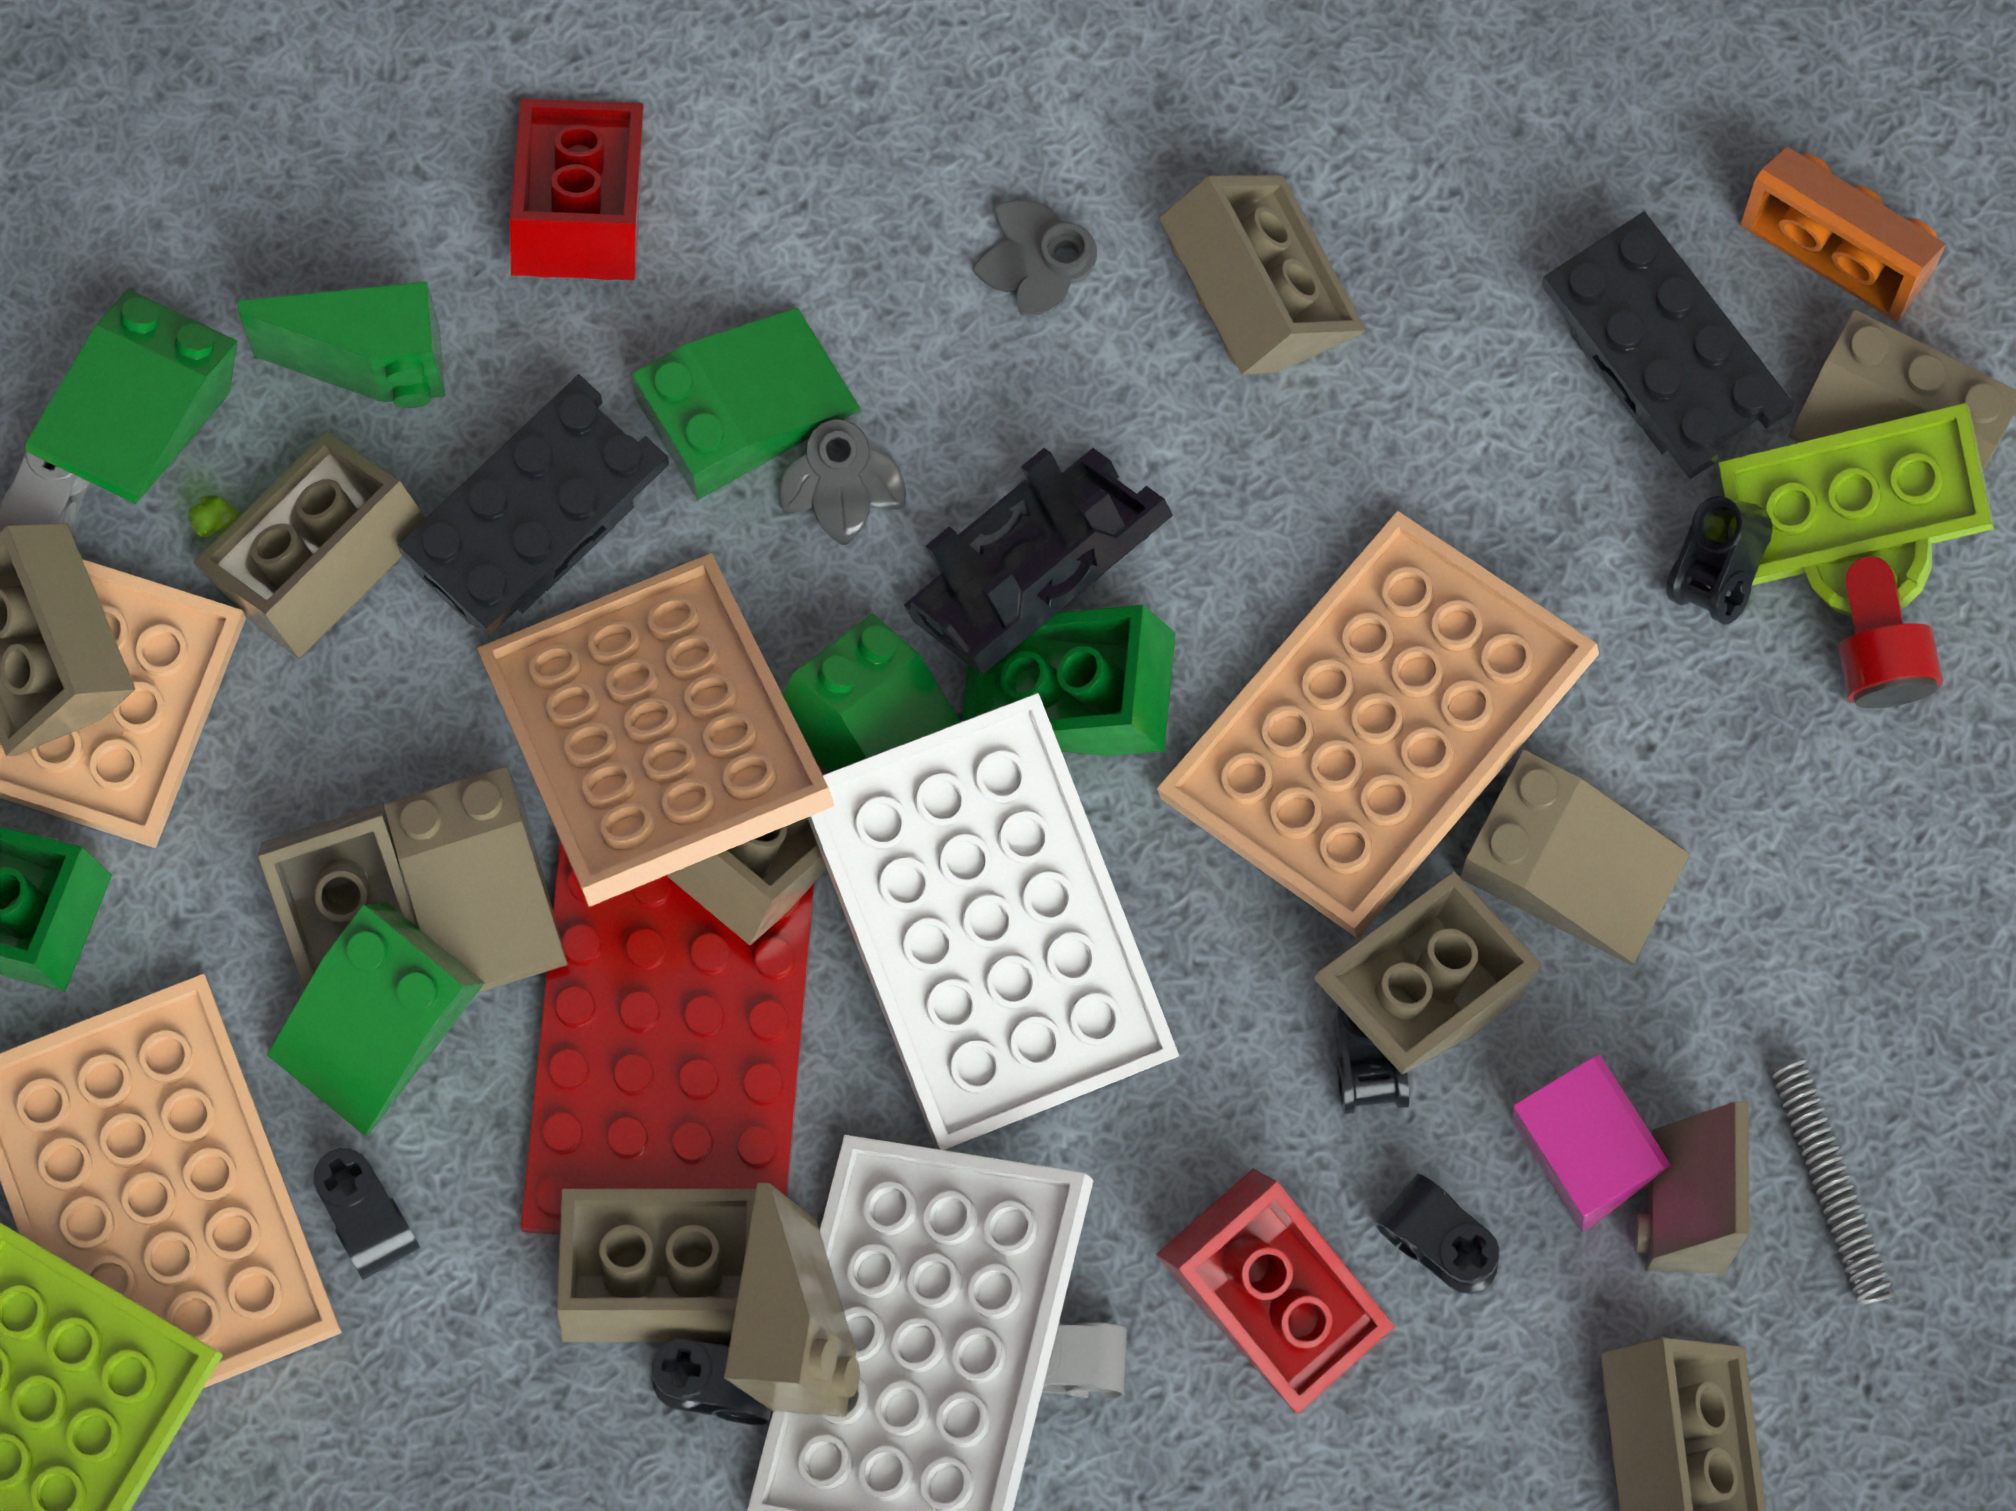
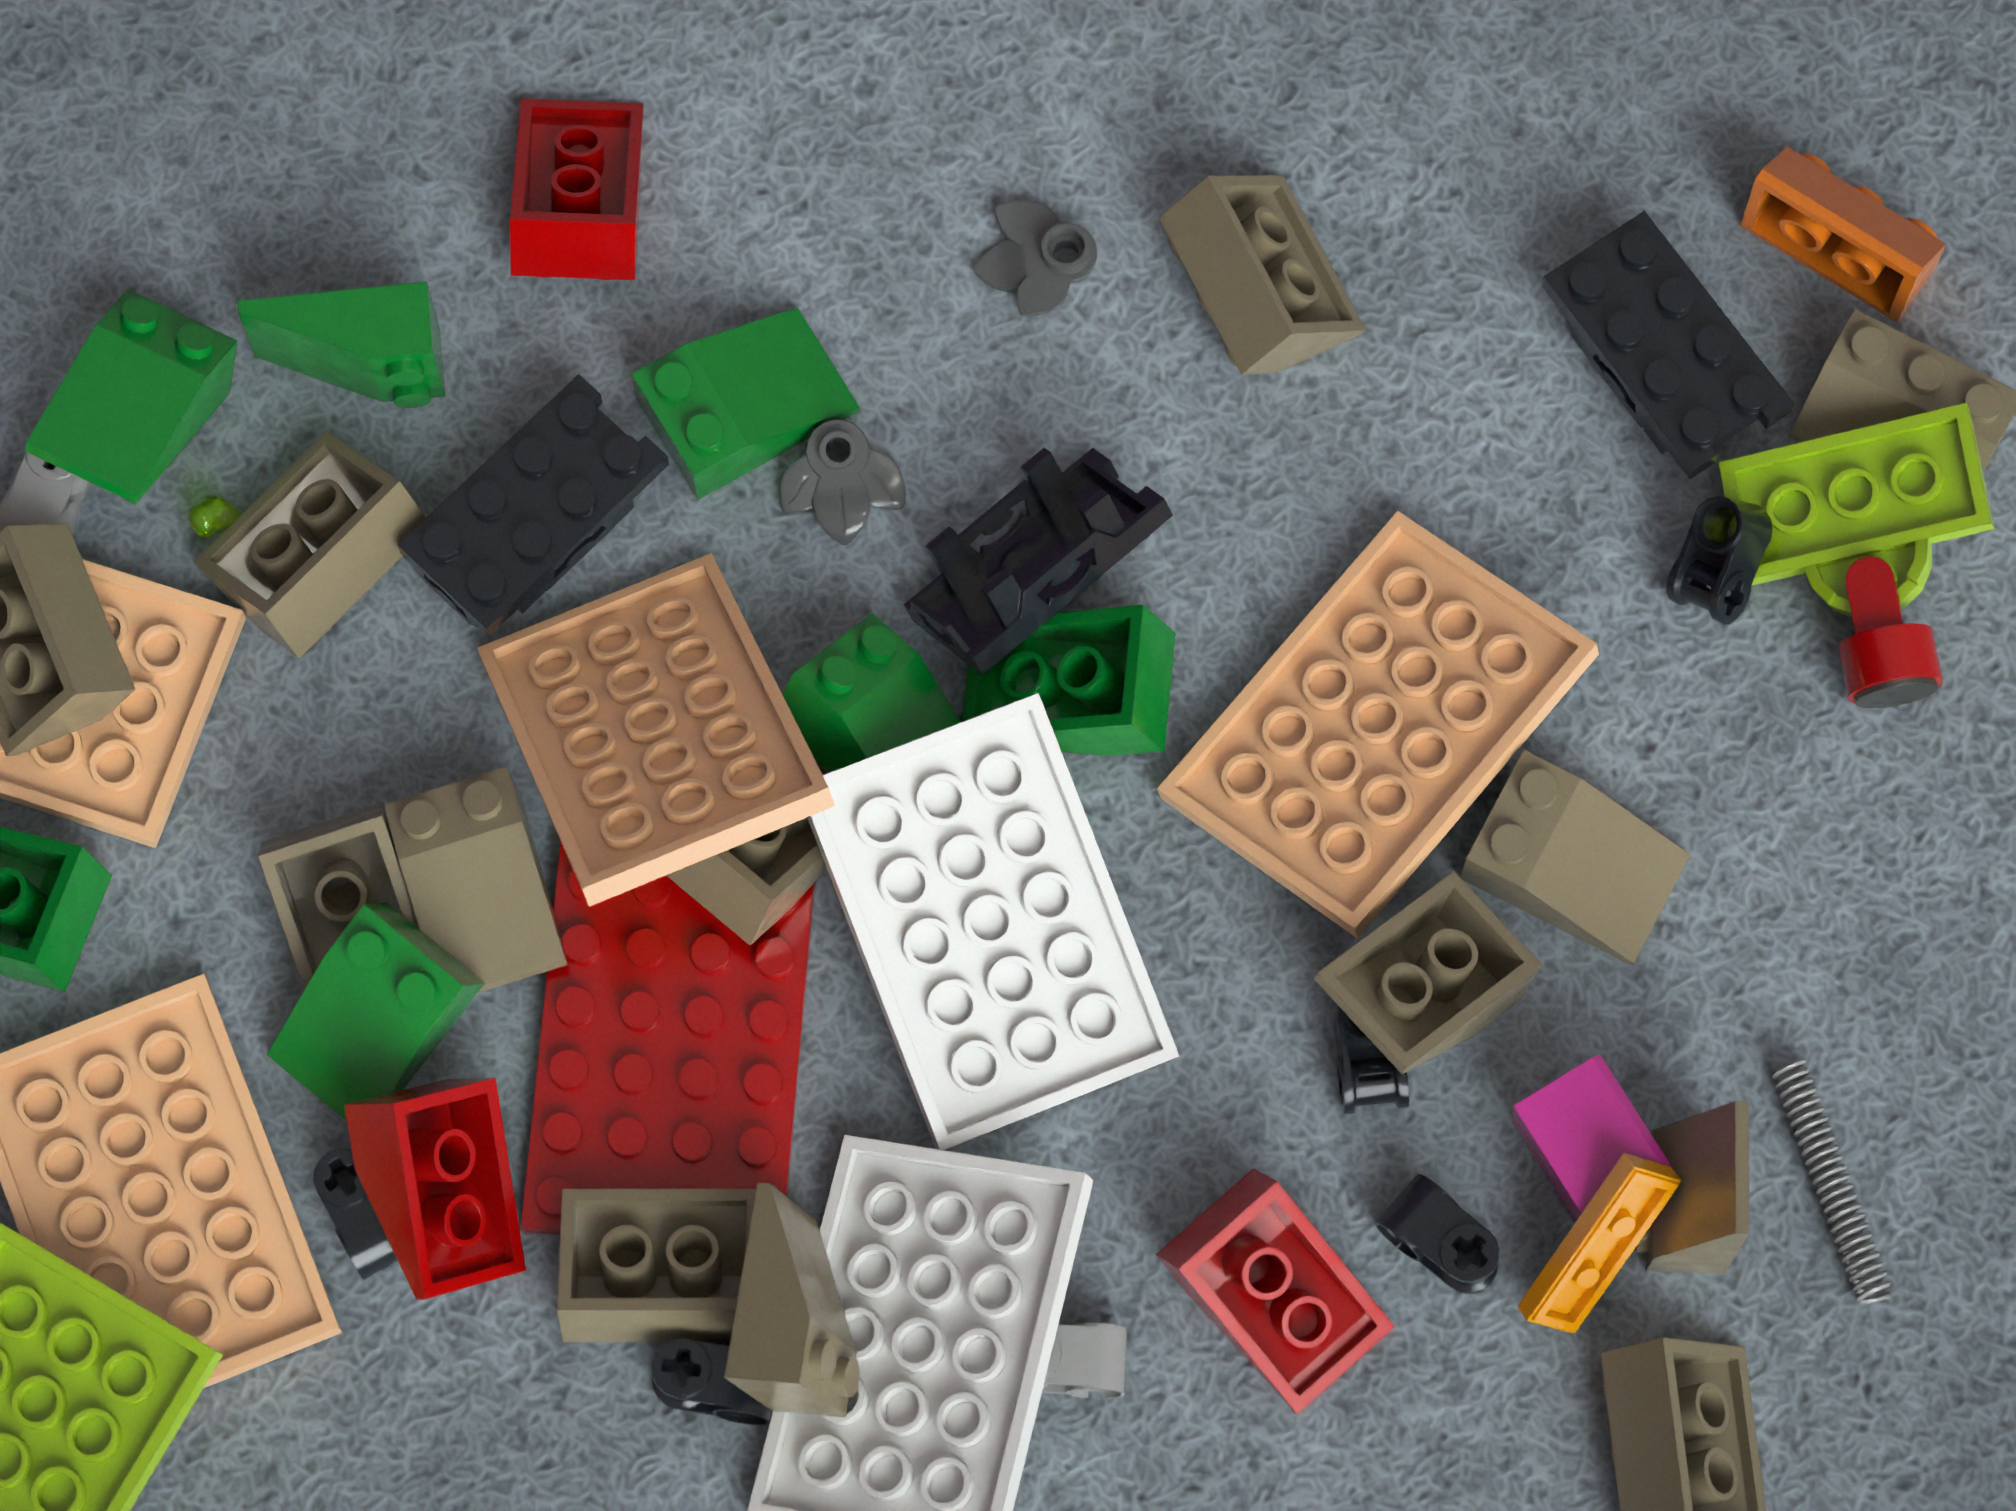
none -> red slope [344,1078,526,1300]
none -> light orange tile [1517,1153,1682,1334]

